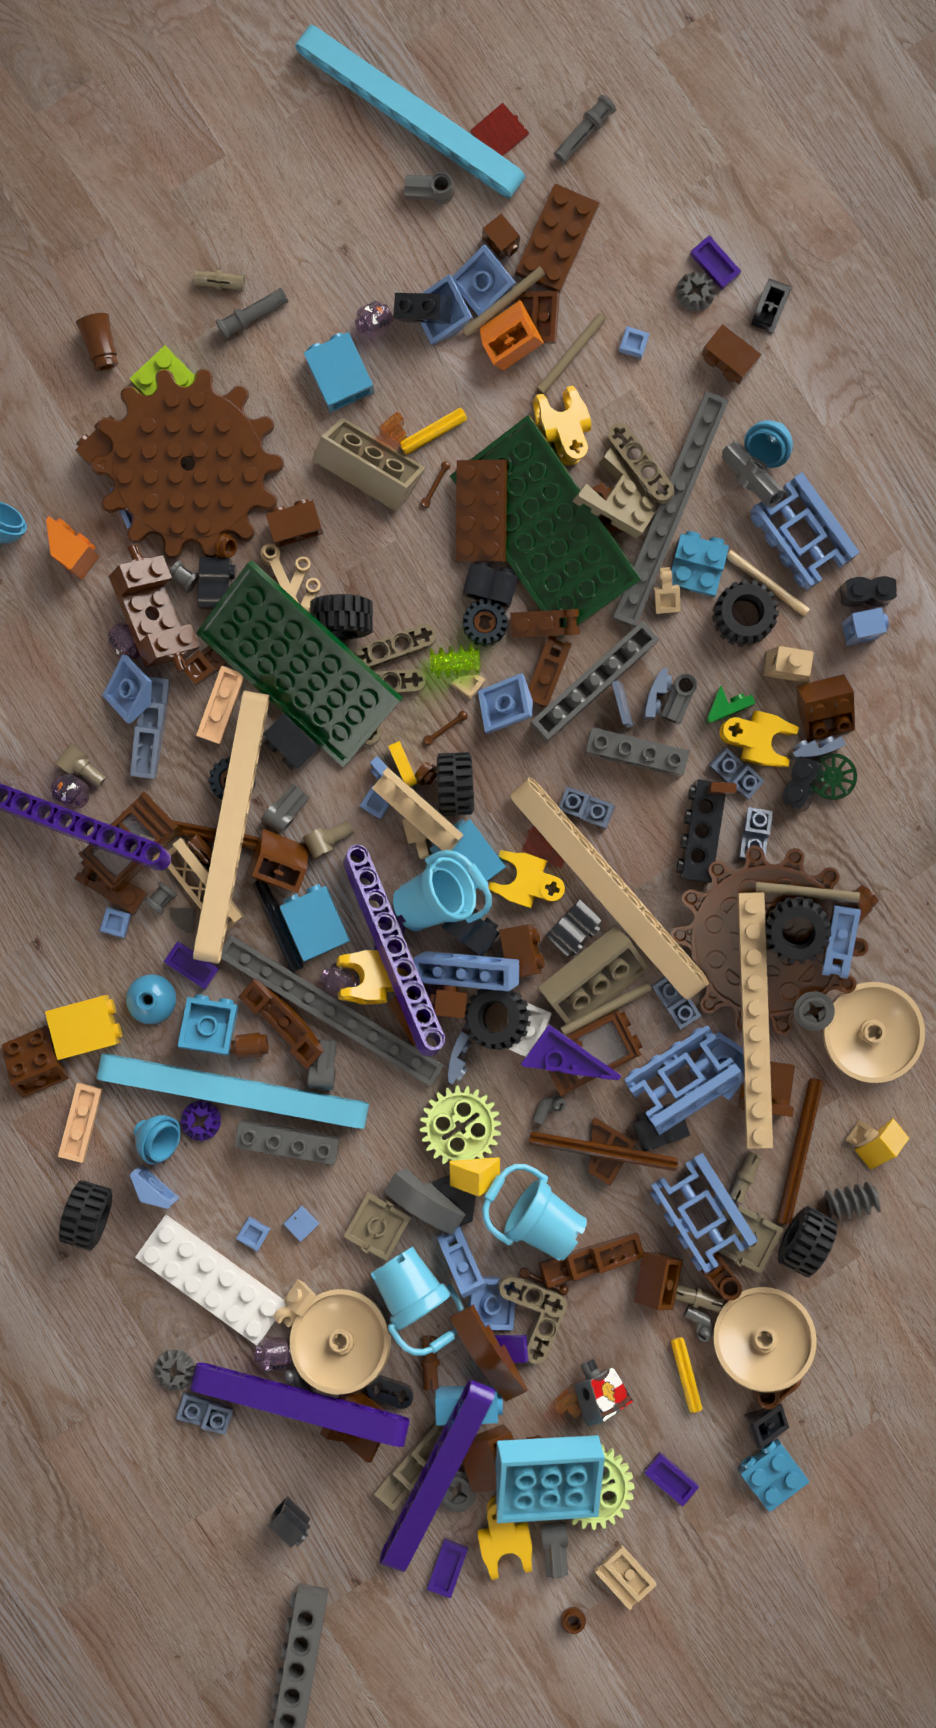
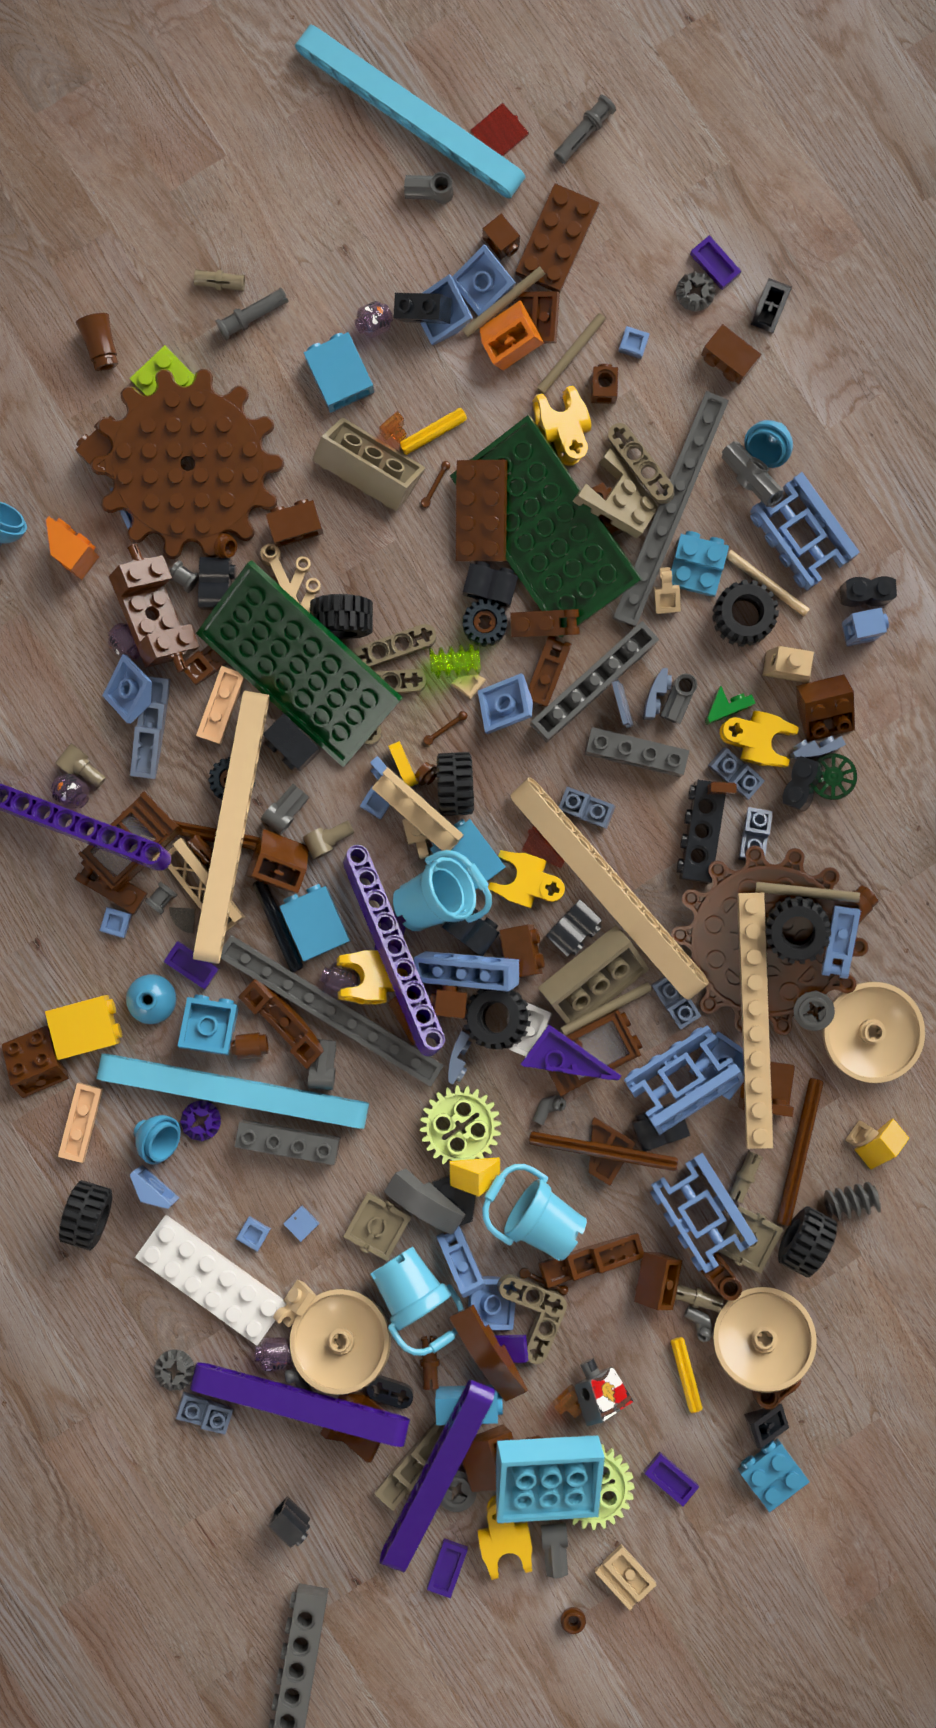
none -> reddish brown brick [591,364,618,404]

